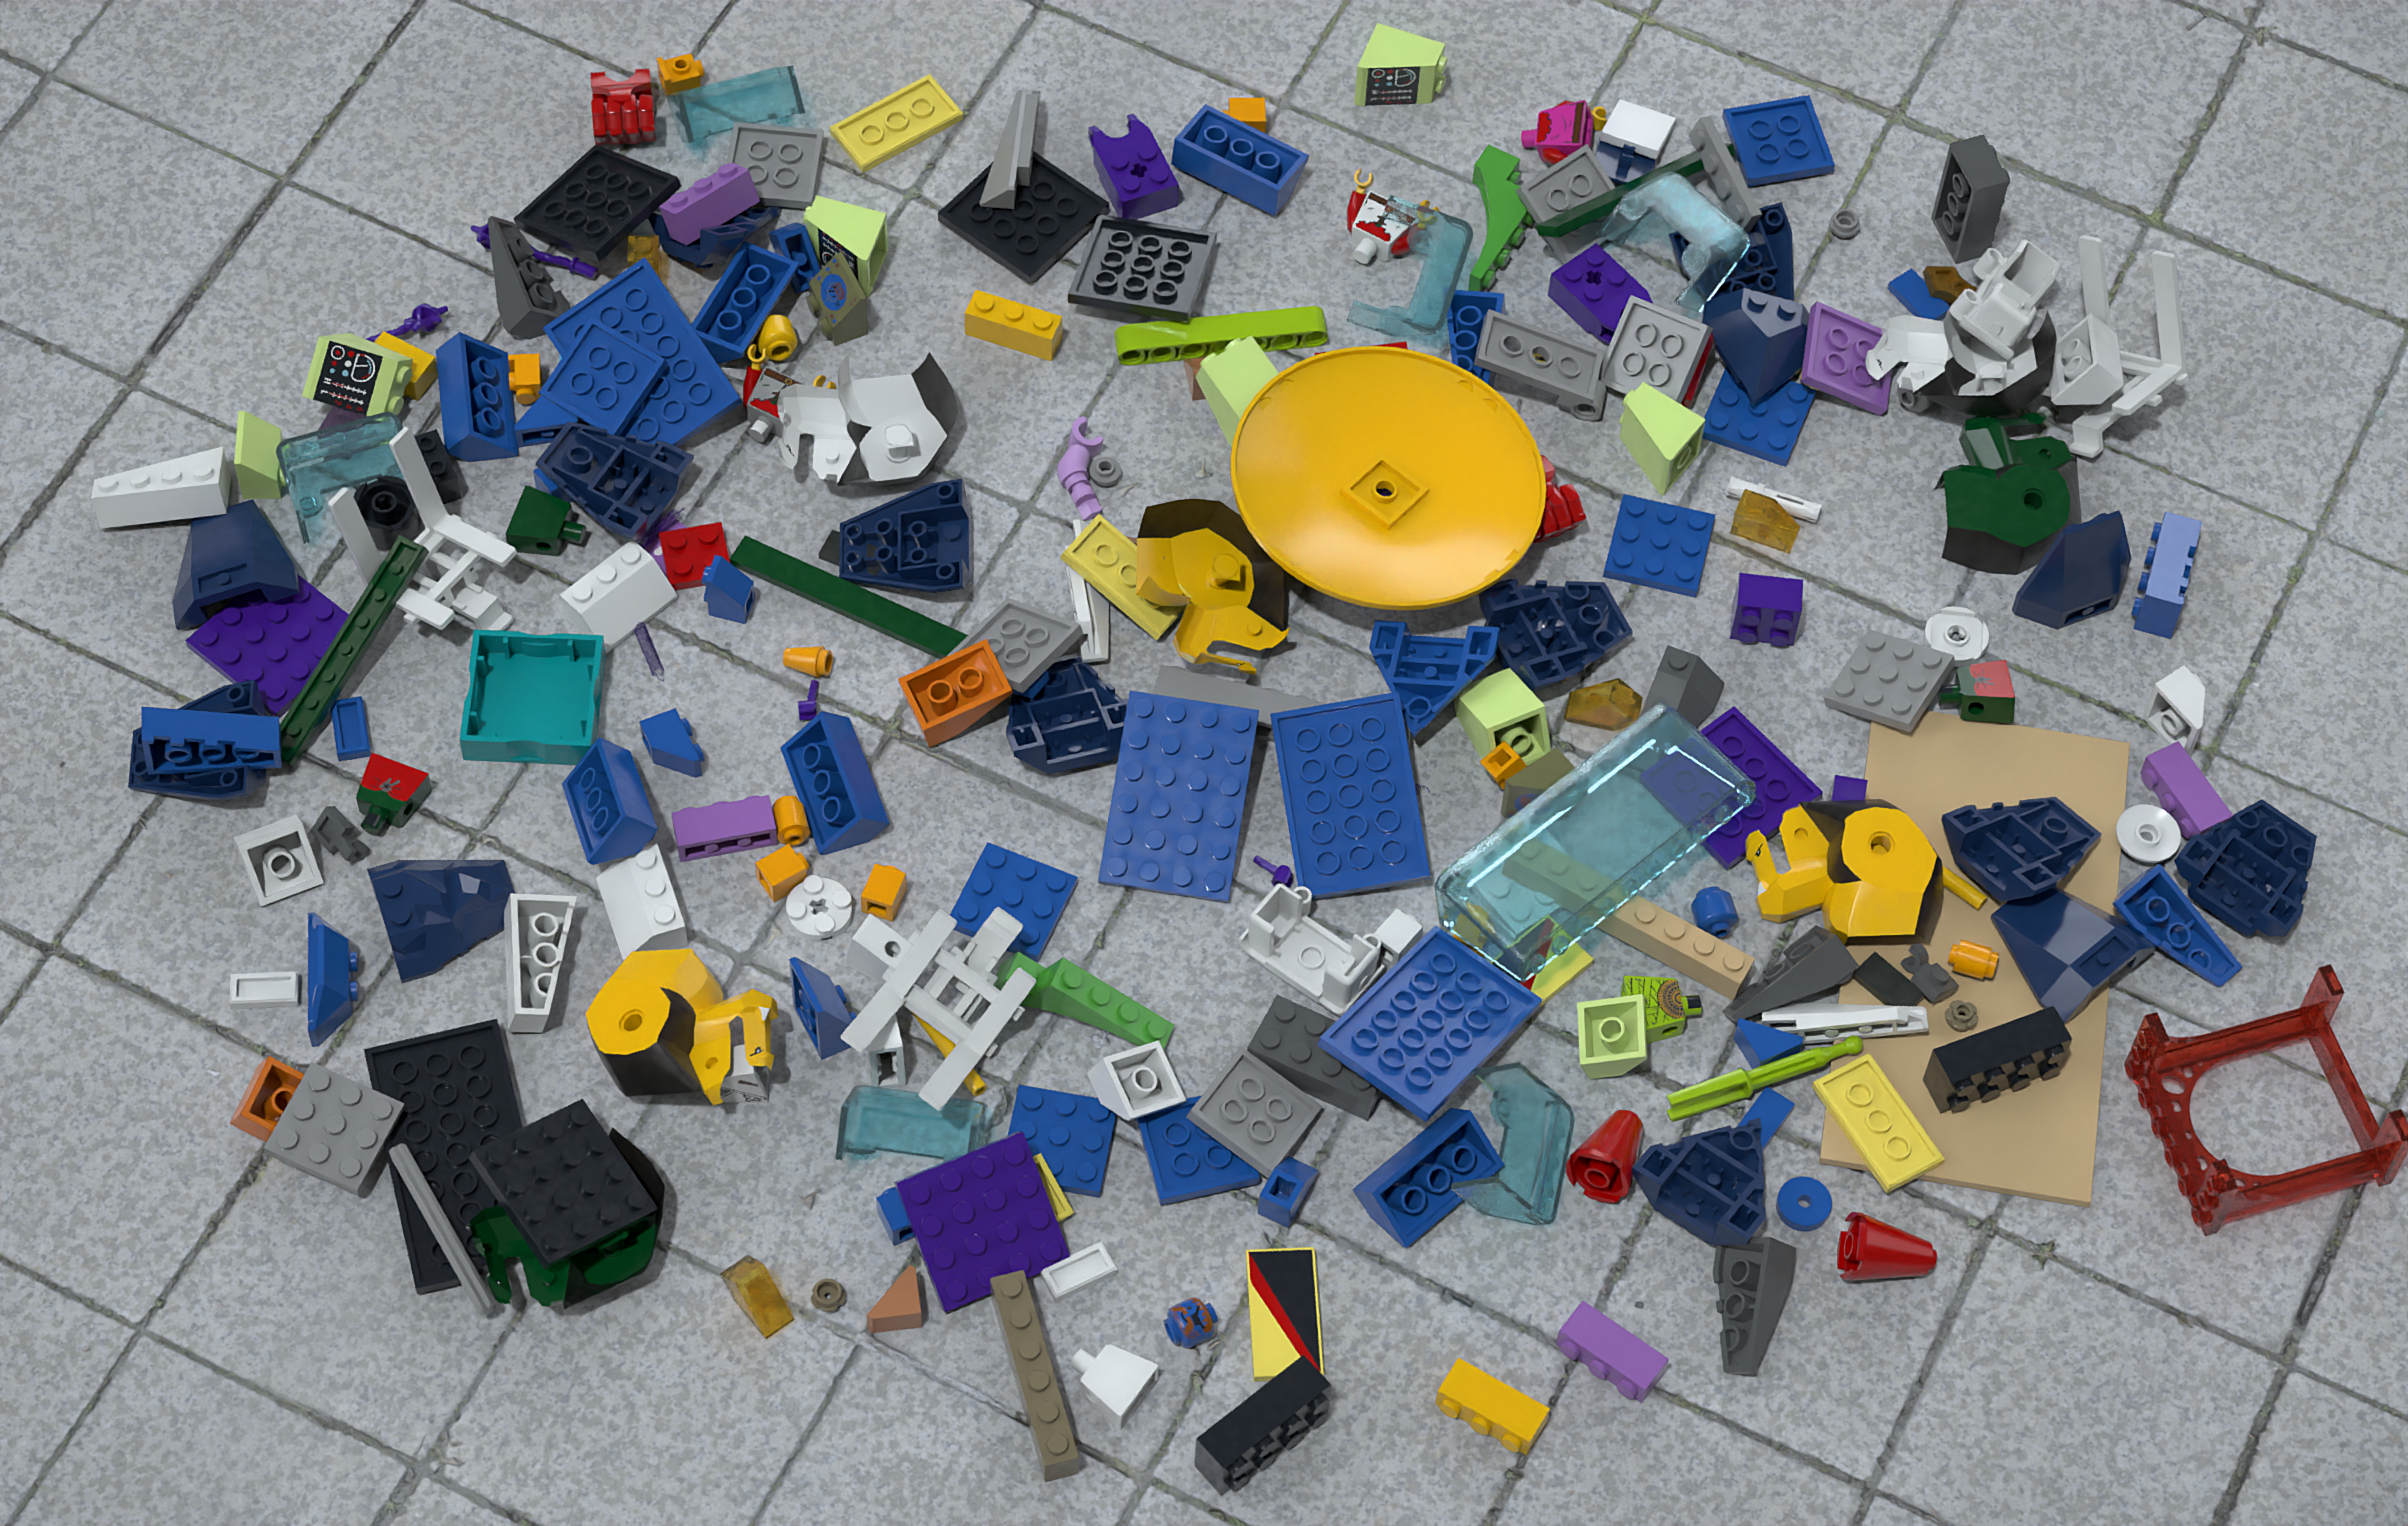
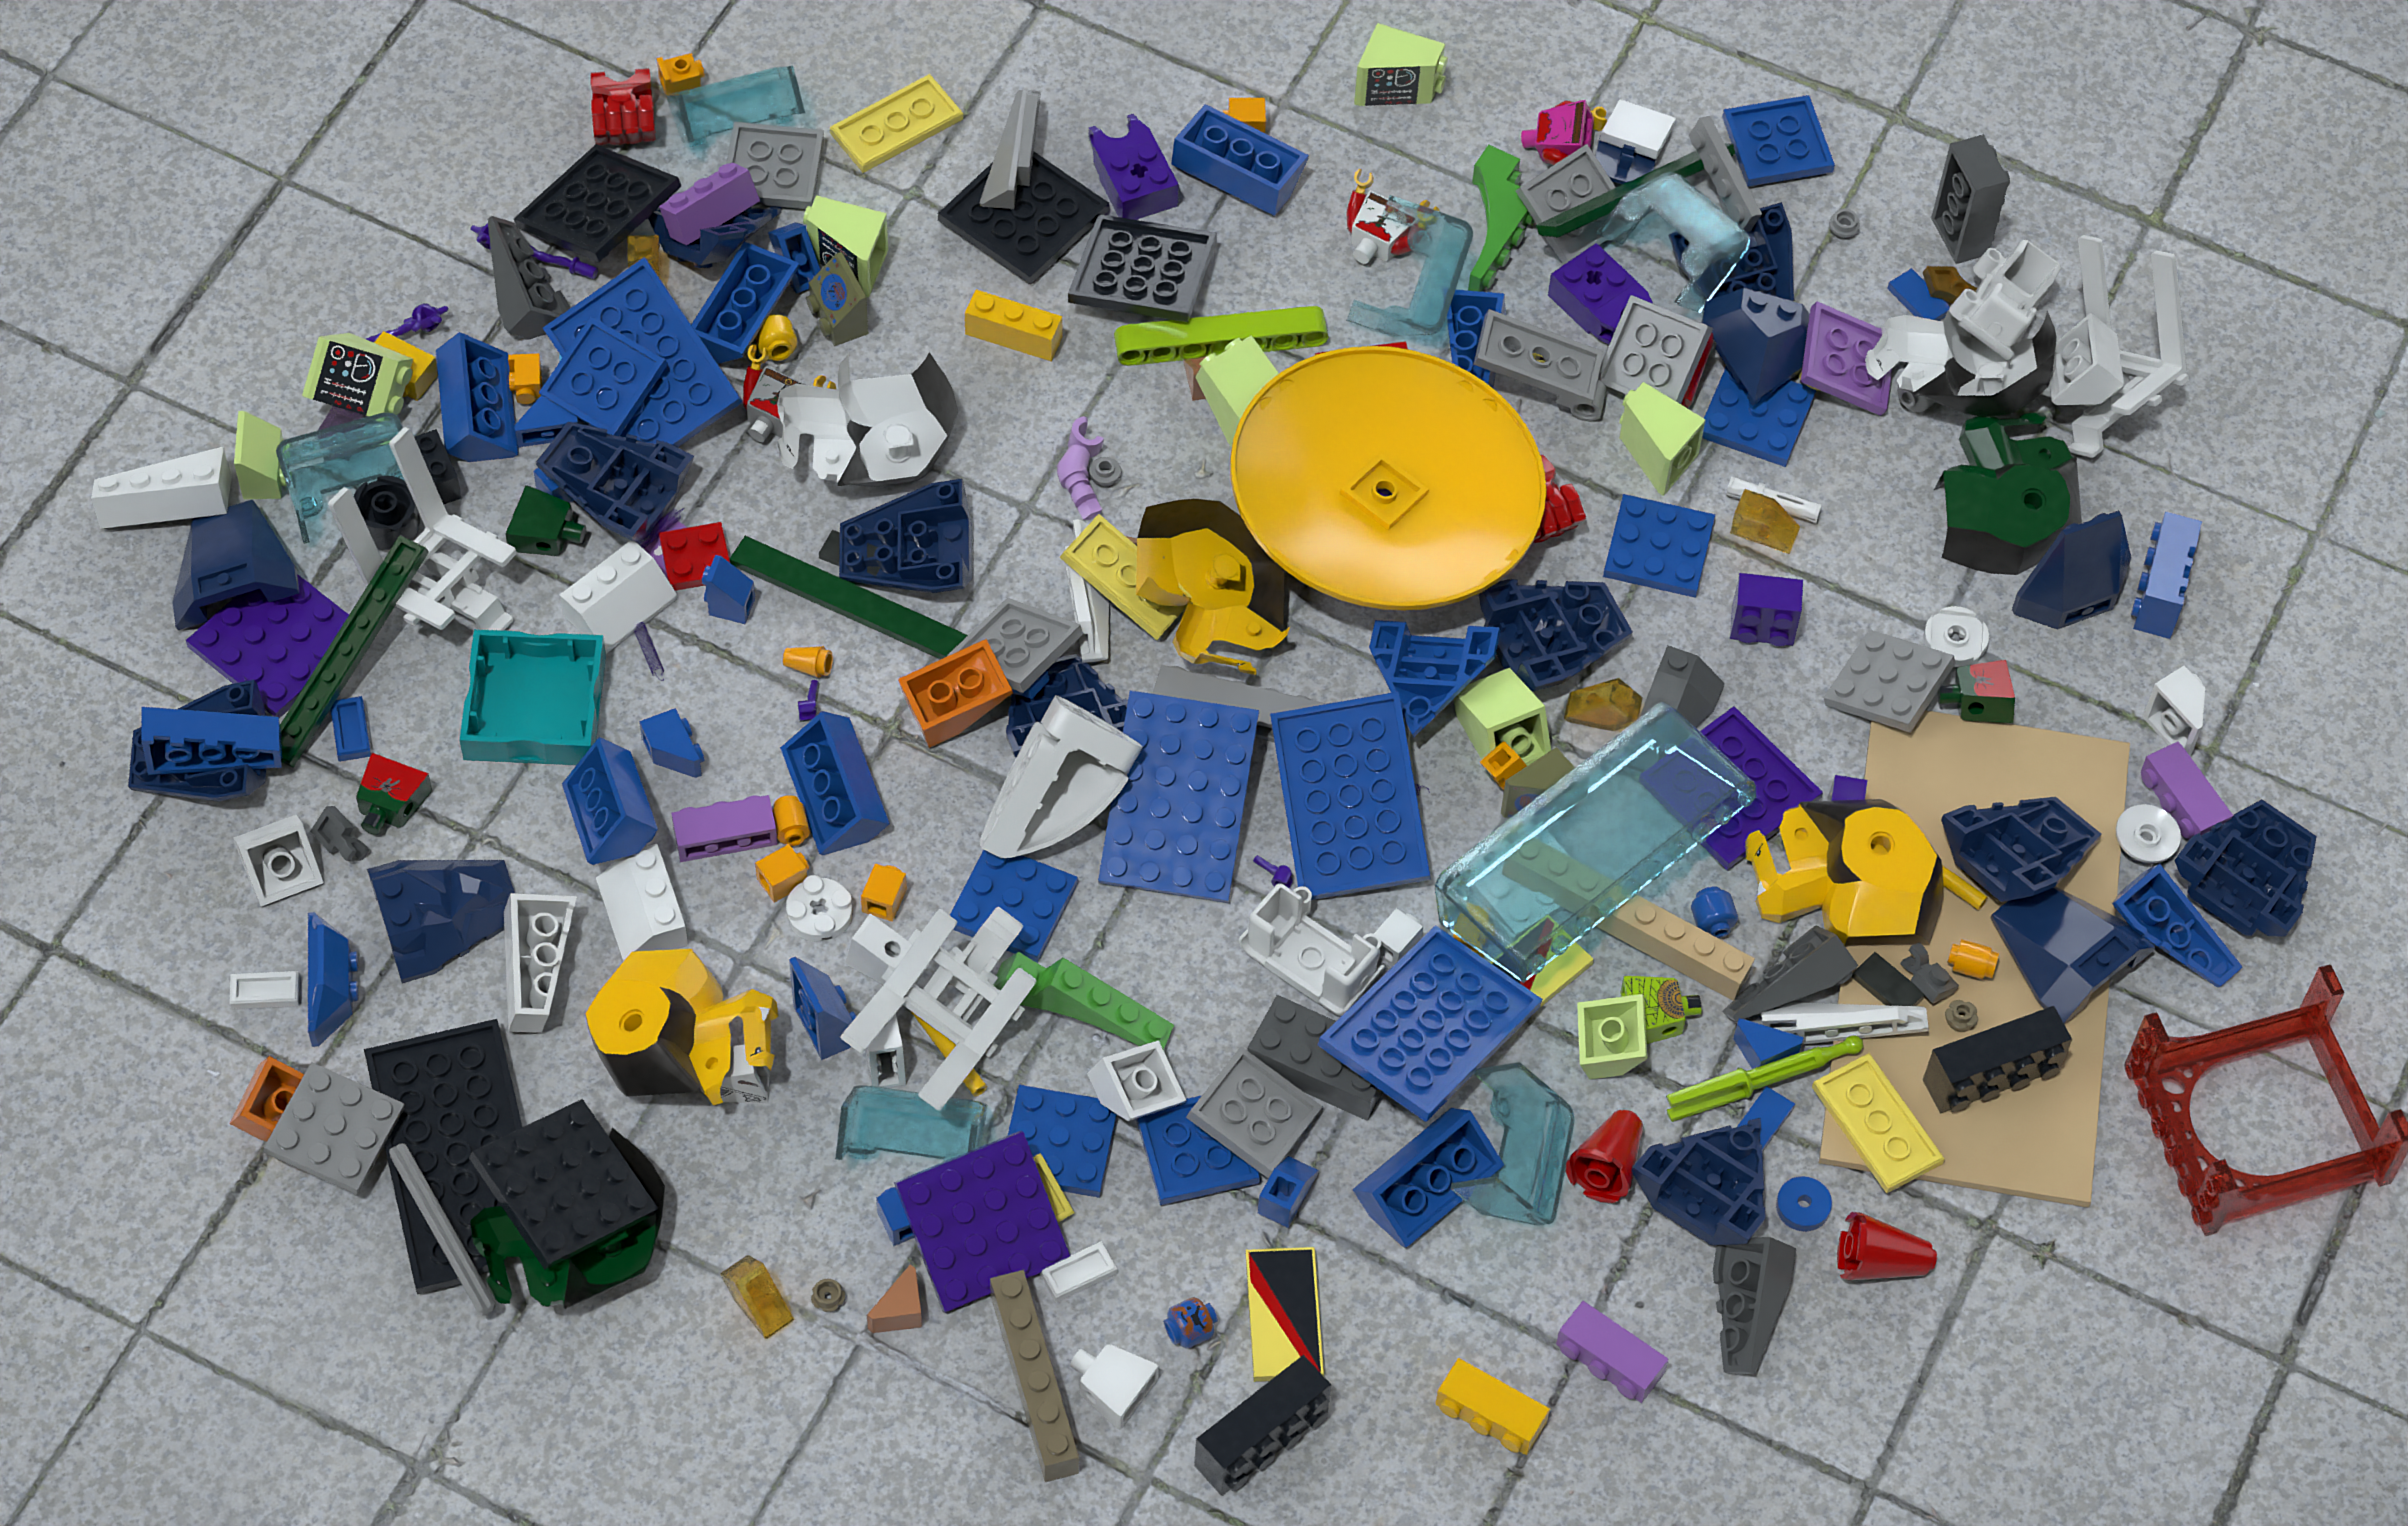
none -> white panel [979,695,1143,858]

